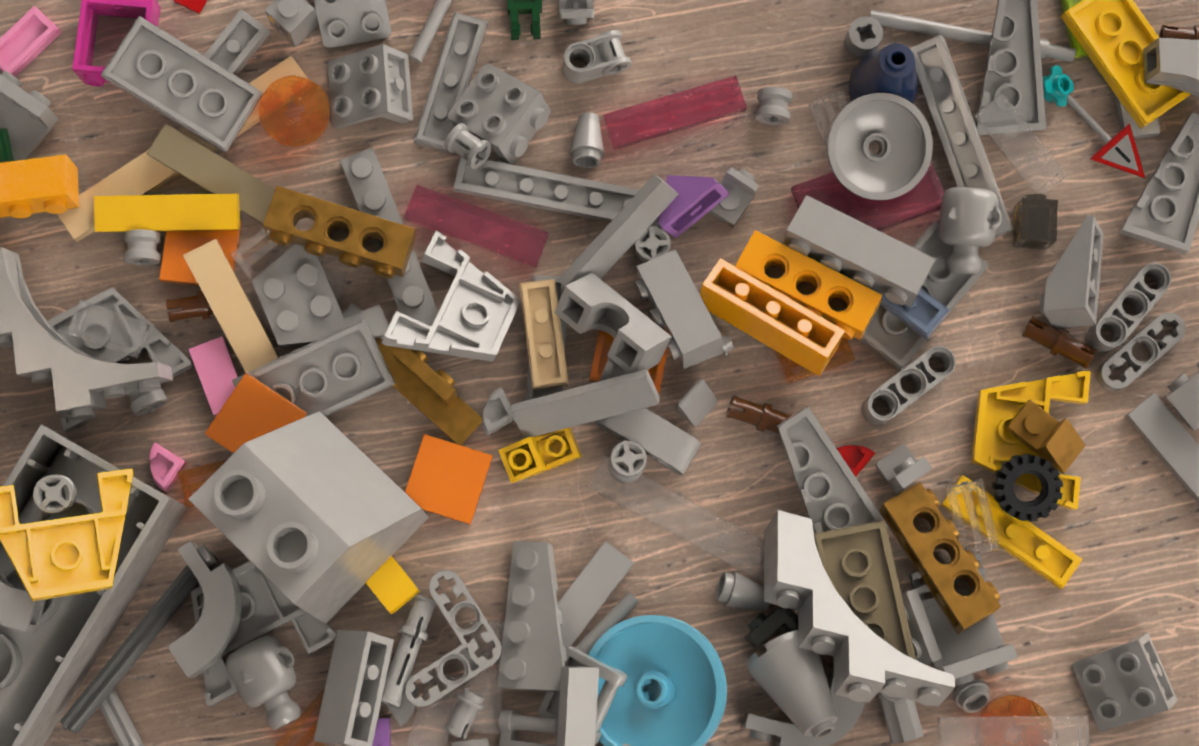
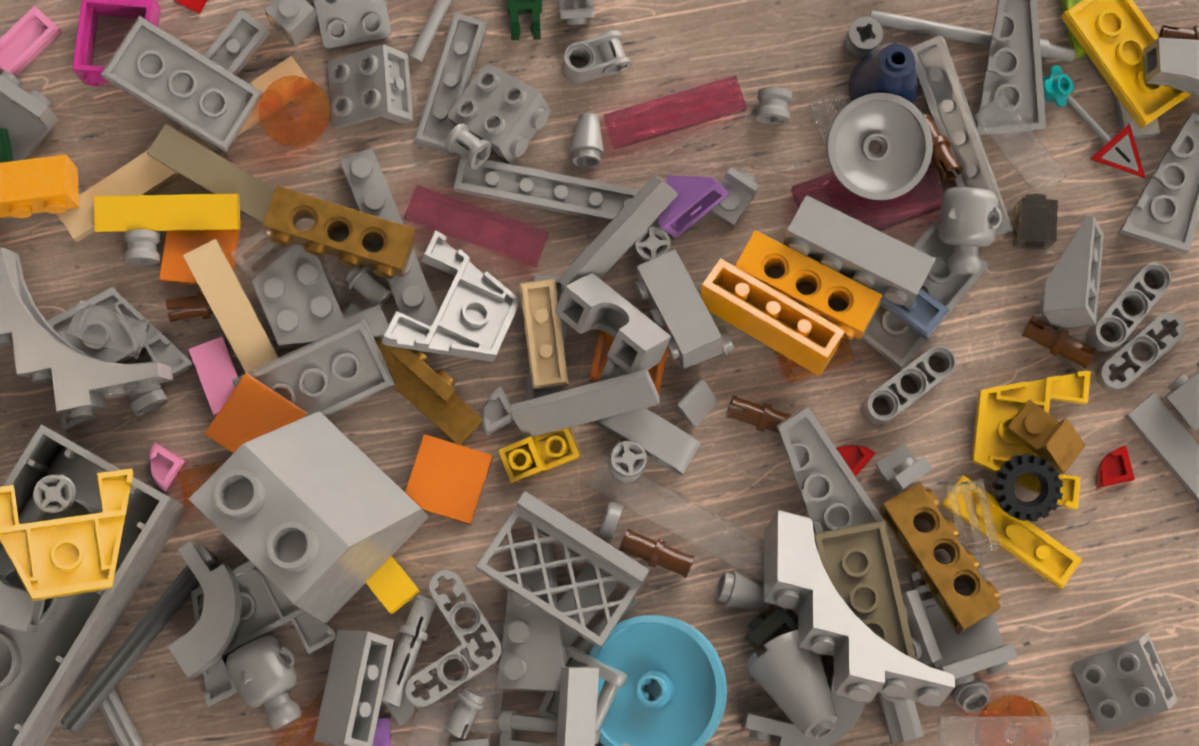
none -> light grey pin [345,265,392,307]
none -> light grey fence [476,491,650,649]
none -> light grey tile [599,501,624,539]
none -> reddish brown pin [619,529,695,578]
none -> reddish brown pin [923,114,963,182]
none -> red tile [1096,445,1135,488]

